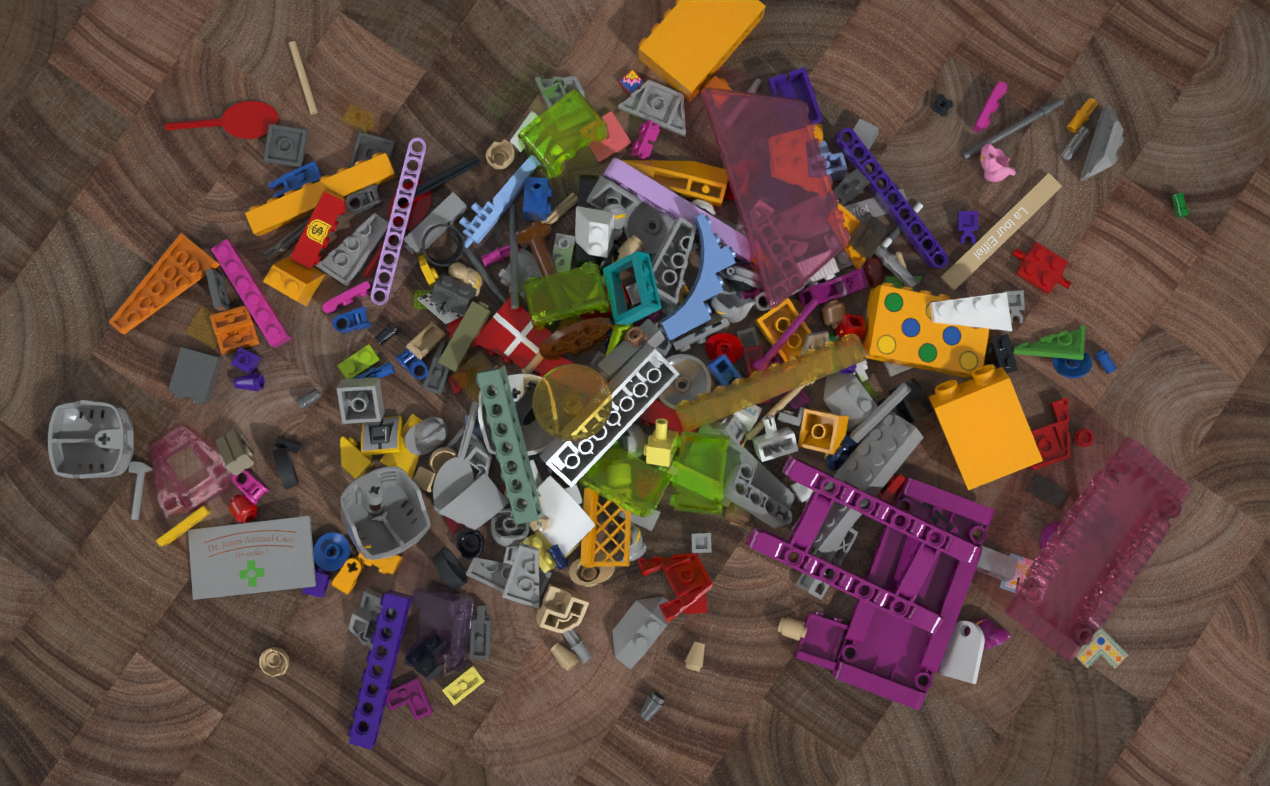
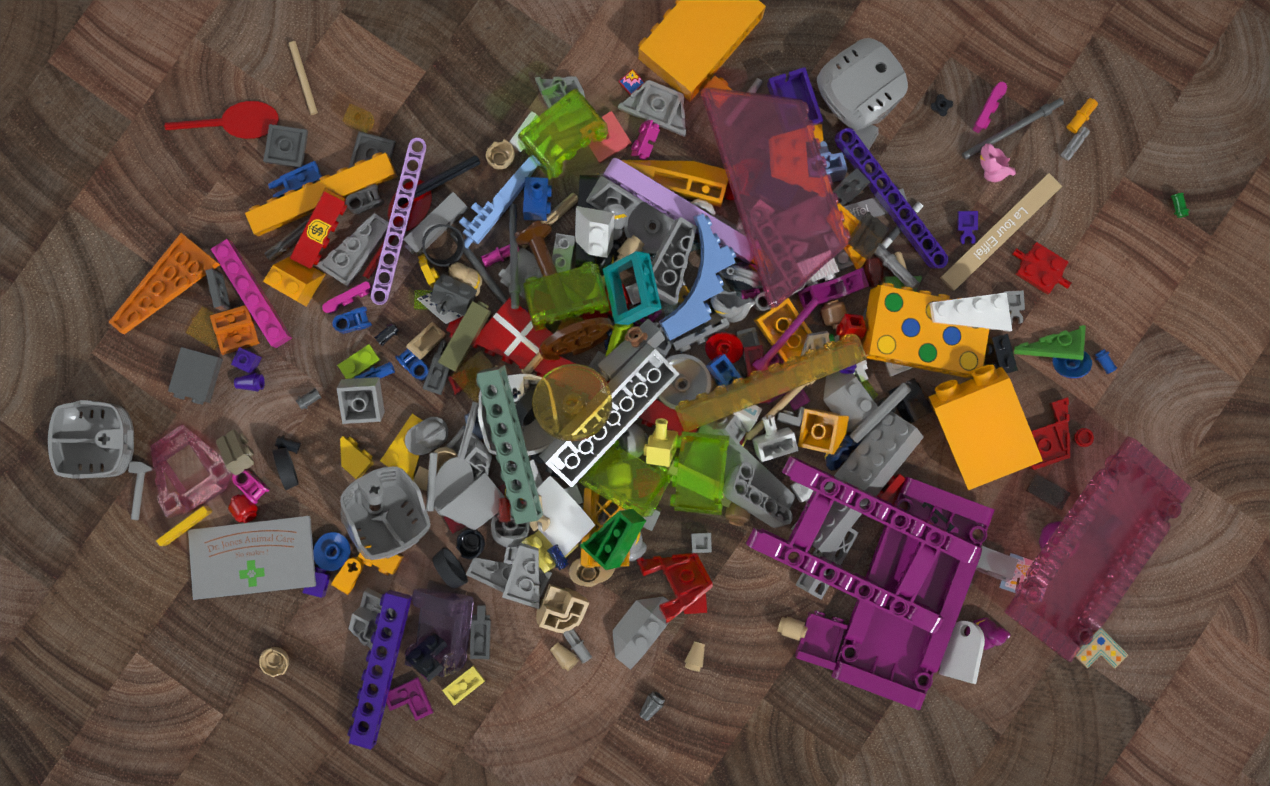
slope [361,416,403,456] -> none
light grey wedge [1080,105,1124,181] -> none
none -> light grey bar [426,452,438,511]
none -> clear red pin [497,498,512,522]
none -> green wedge [579,508,646,570]
none -> light grey piece [816,38,908,130]

